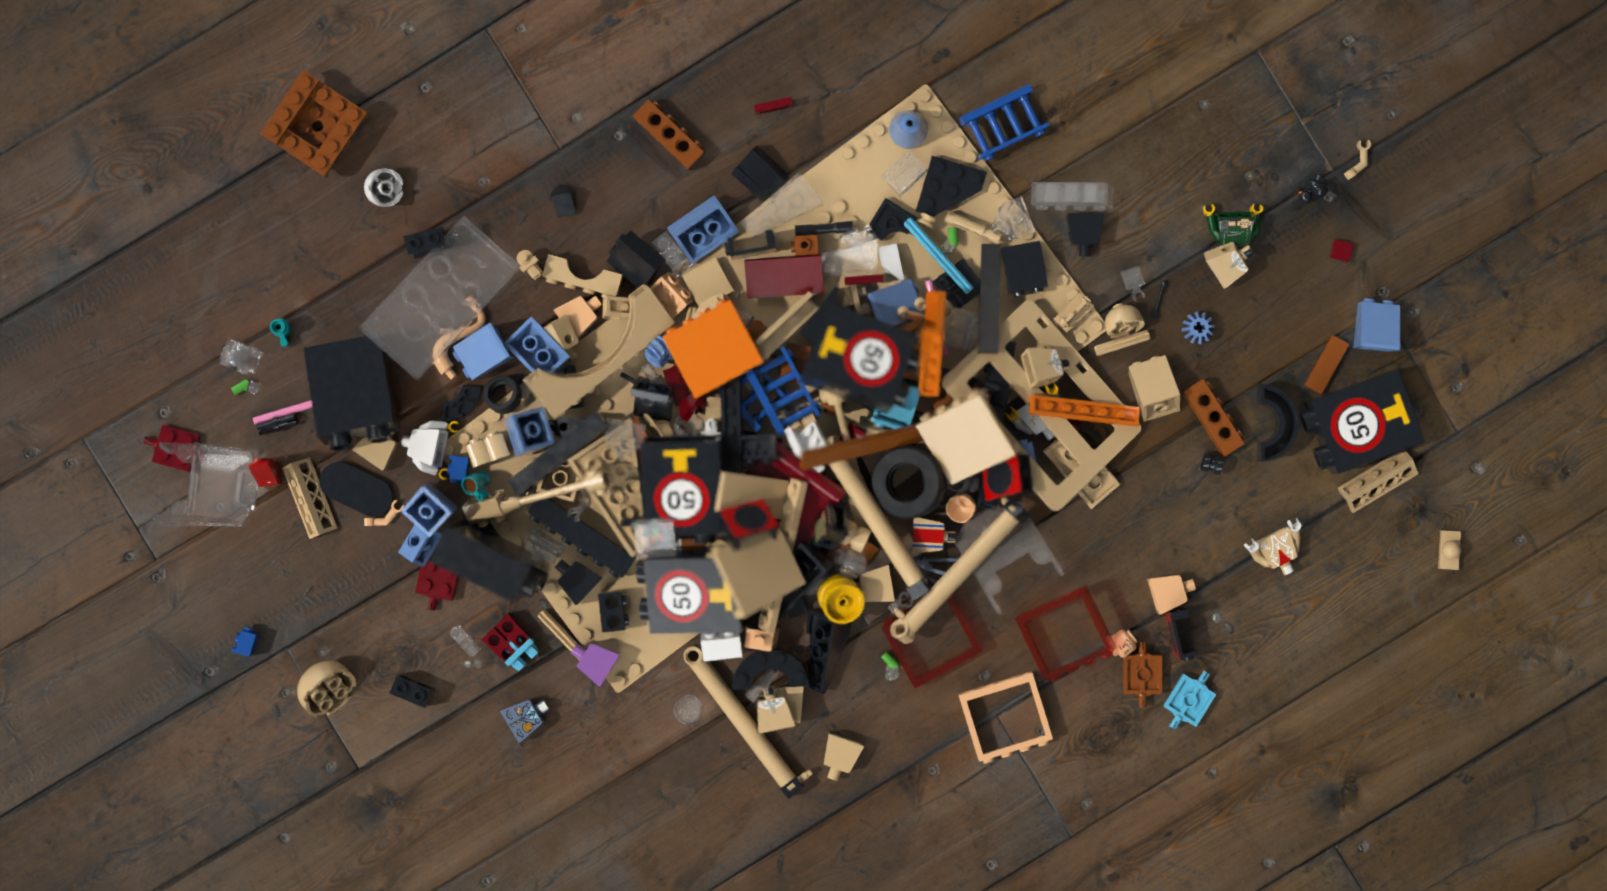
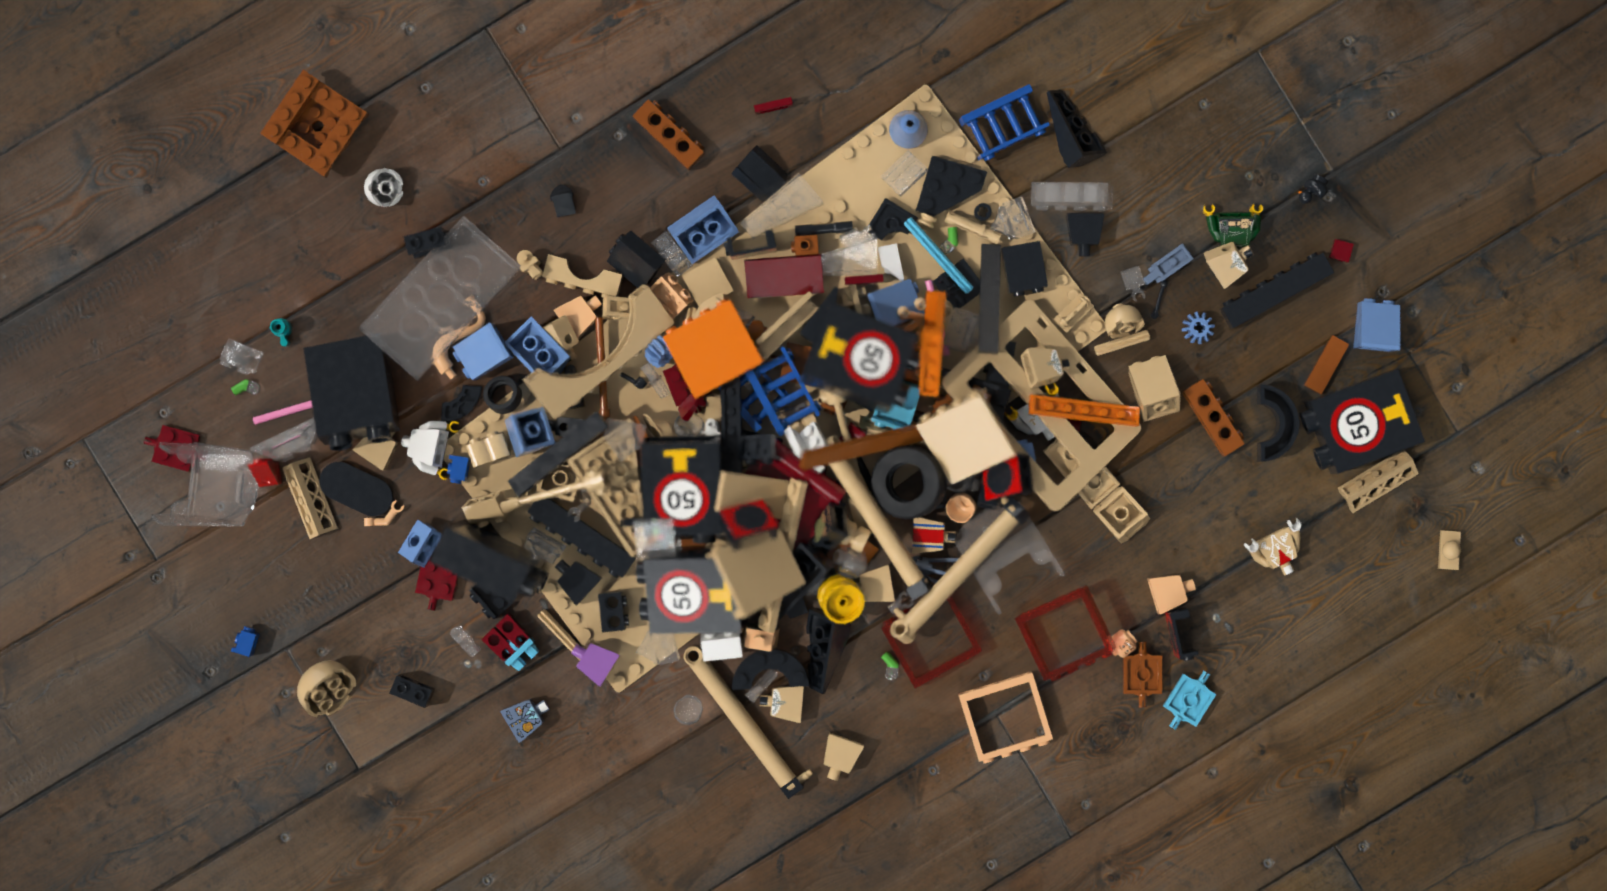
black pin [256,413,297,436] -> none
medium blue slope [401,482,458,537] -> none
teal piece [461,471,491,501] -> none
black bracket [631,379,675,422] -> none
tan torso [758,686,795,733] -> none
black wheel [1200,452,1224,475] -> none
tan arm [1344,140,1371,180] -> none
none -> clear wedge [250,418,317,462]
none -> black bracket [469,585,513,619]
none -> dark orange bar [595,317,610,433]
none -> clear slope [636,631,681,665]
none -> black bush [974,203,992,221]
none -> black wedge [1047,89,1107,168]
none -> tan slope [1093,486,1150,543]
none -> sand blue hinge [1142,243,1194,285]
none -> black brick [1219,252,1334,329]

